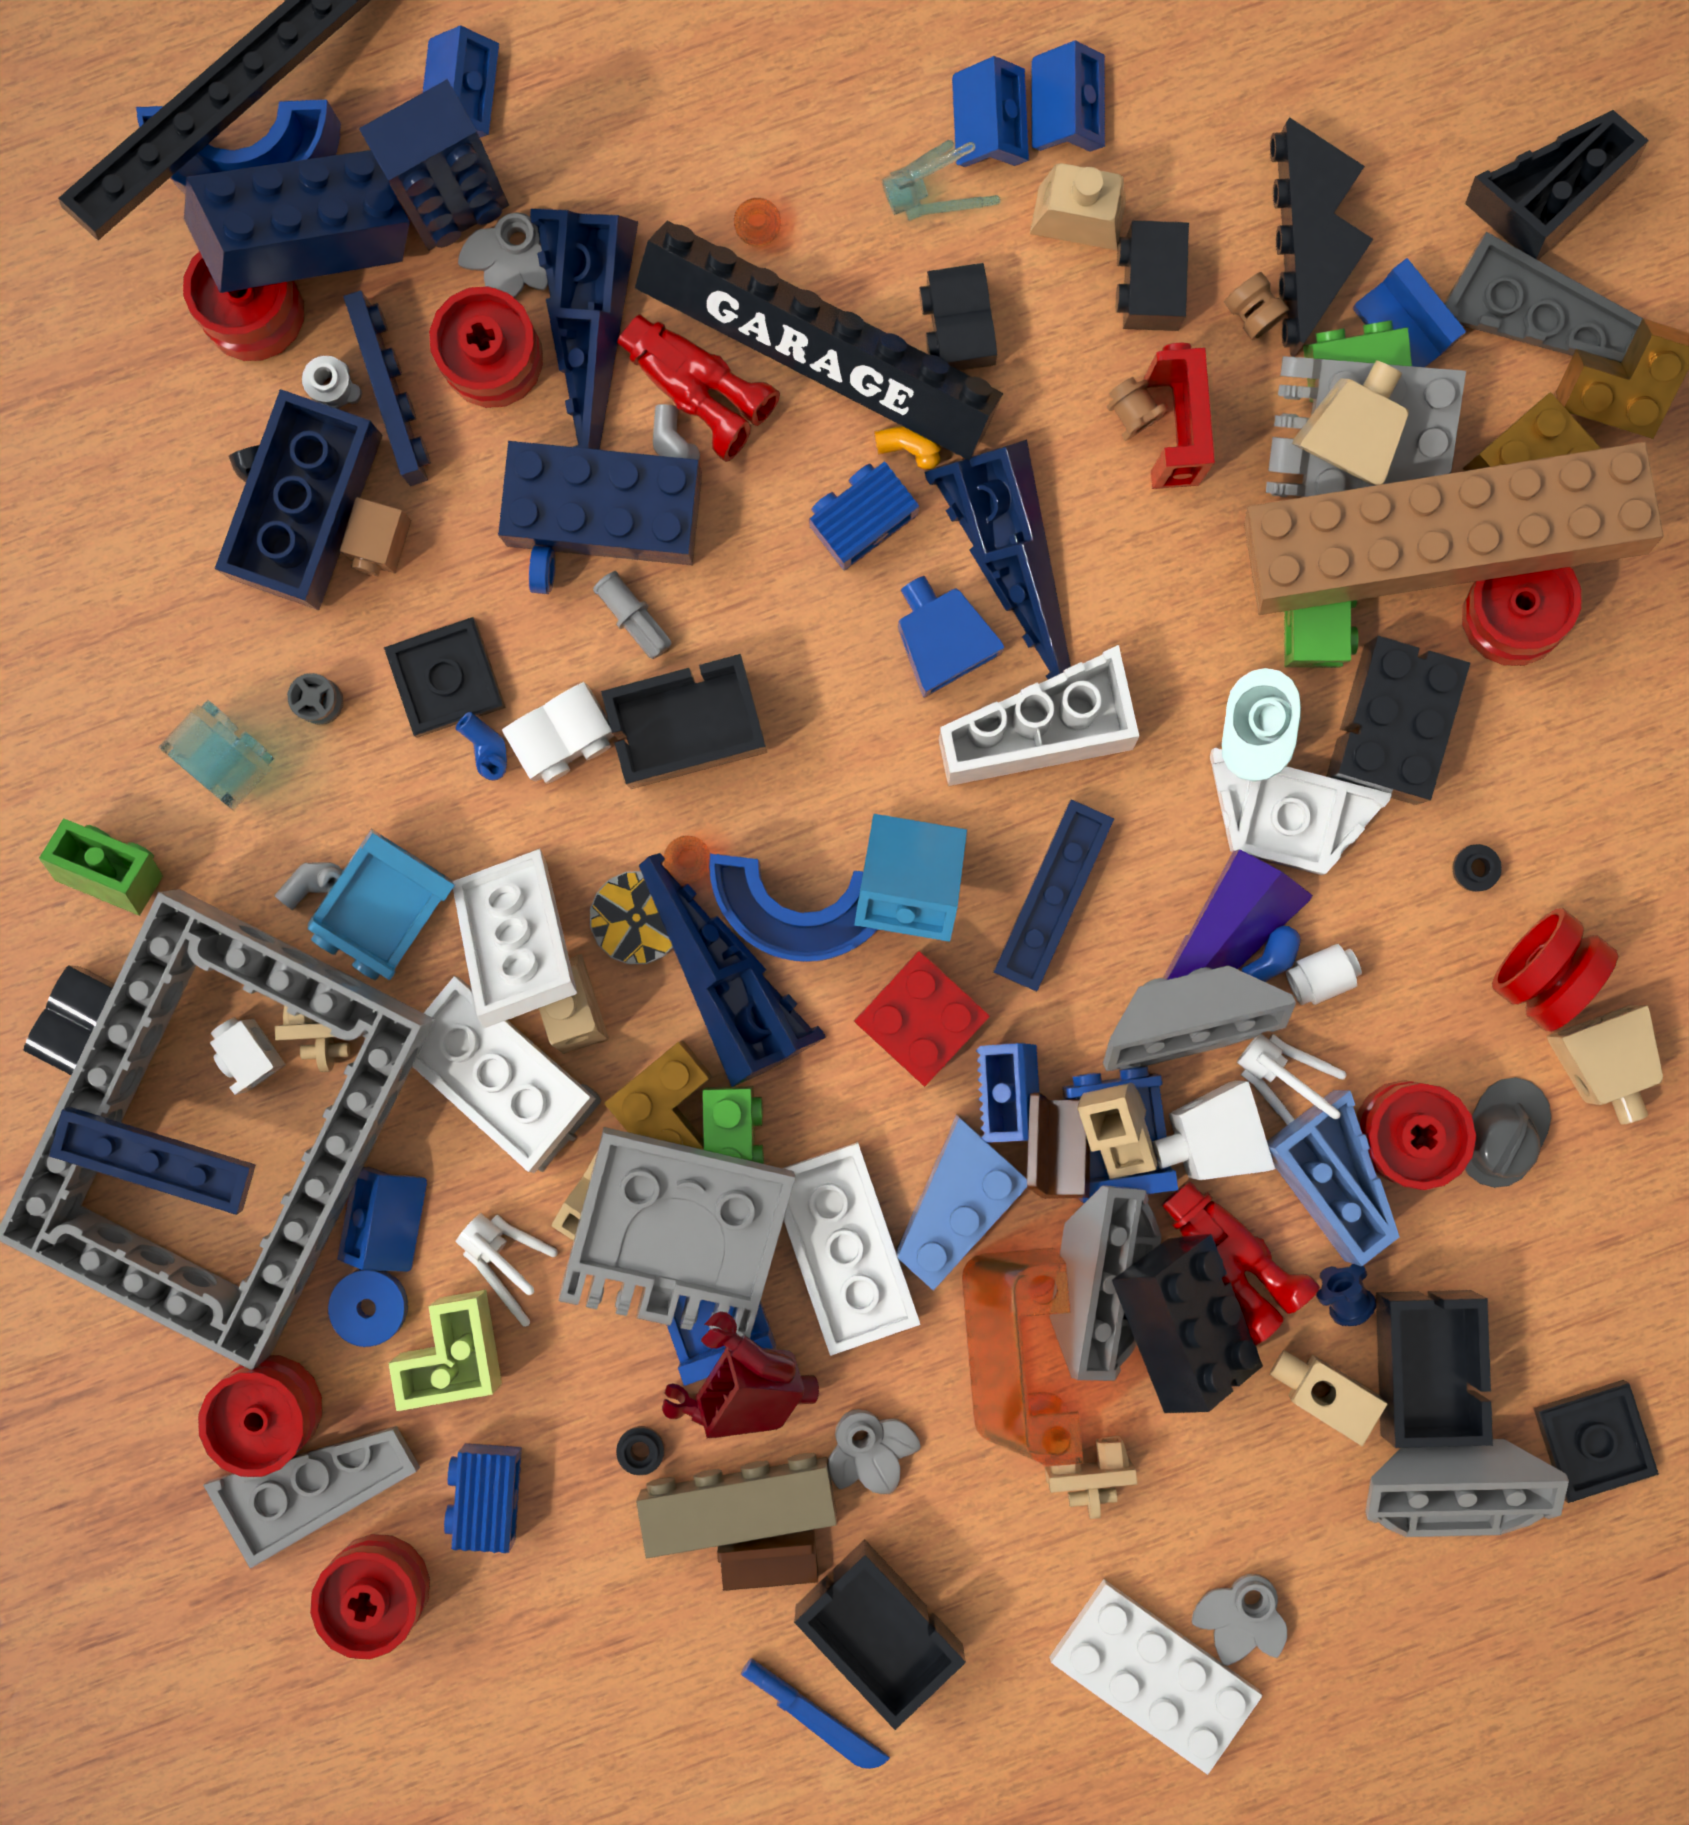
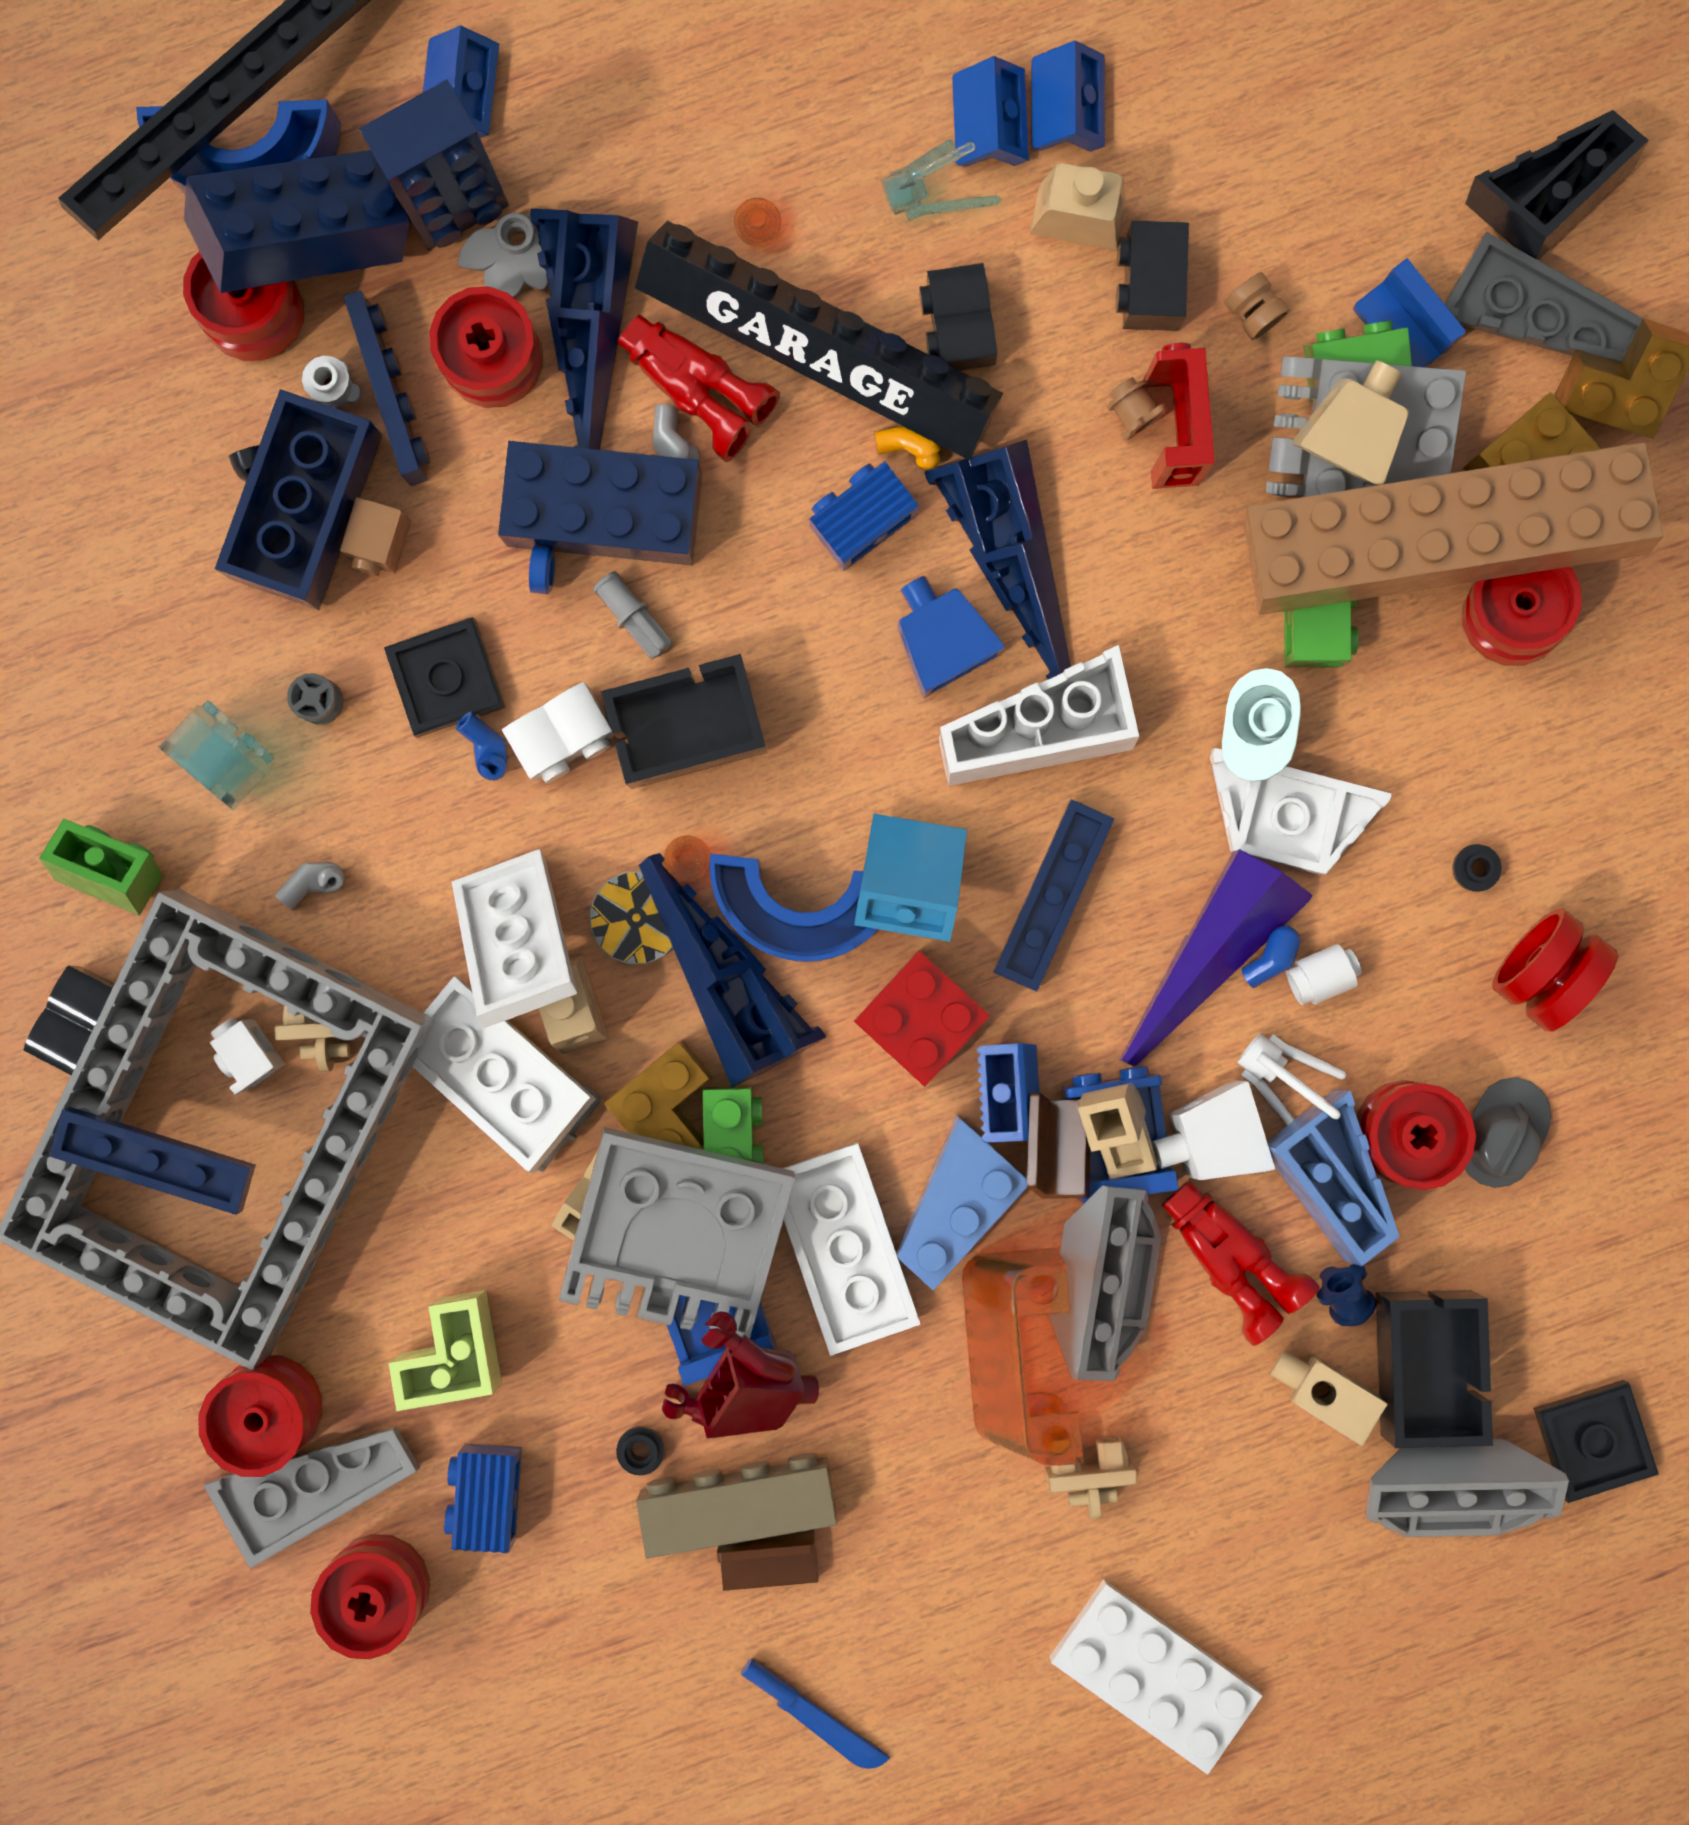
dark azure panel [308,828,455,980] -> none
blue piece [328,1269,408,1347] -> none
blue panel [337,1167,427,1272] -> none
white plant [456,1213,558,1327] -> none
black piece [794,1539,966,1730] -> none
light grey plate [828,1409,921,1494] -> none
light grey wedge [1103,966,1296,1071] -> none
black piece [1112,1234,1263,1413] -> none
light grey plate [1191,1574,1287,1666] -> none
black slope [1270,117,1373,357] -> none
black piece [1326,636,1470,805] -> none
tan torso [1547,1005,1663,1124] -> none

